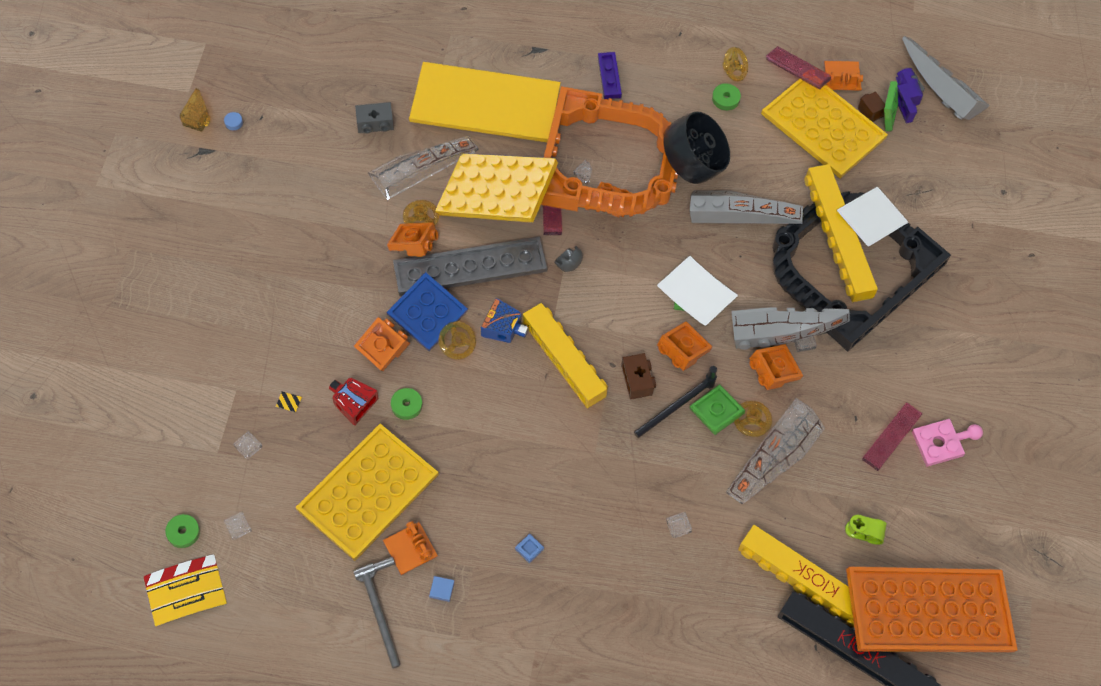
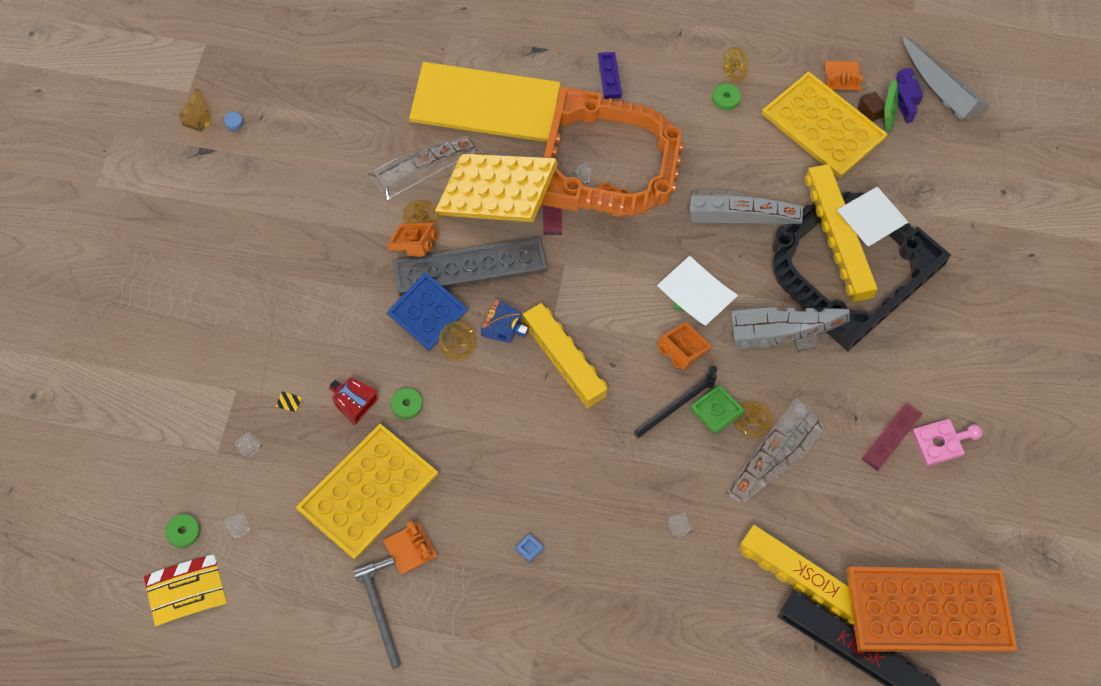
orange plate [354,317,410,371] -> none
dark grey brick [355,102,394,133] -> none
medium blue tile [429,576,454,602] -> none
dark grey hair [554,246,583,272] -> none
reddish brown brick [621,353,656,400] -> none
black wheel [663,112,730,184] -> none
orange plate [749,344,803,390] -> none
clear pink tile [766,46,831,90] -> none
lime piece [845,515,887,545] -> none

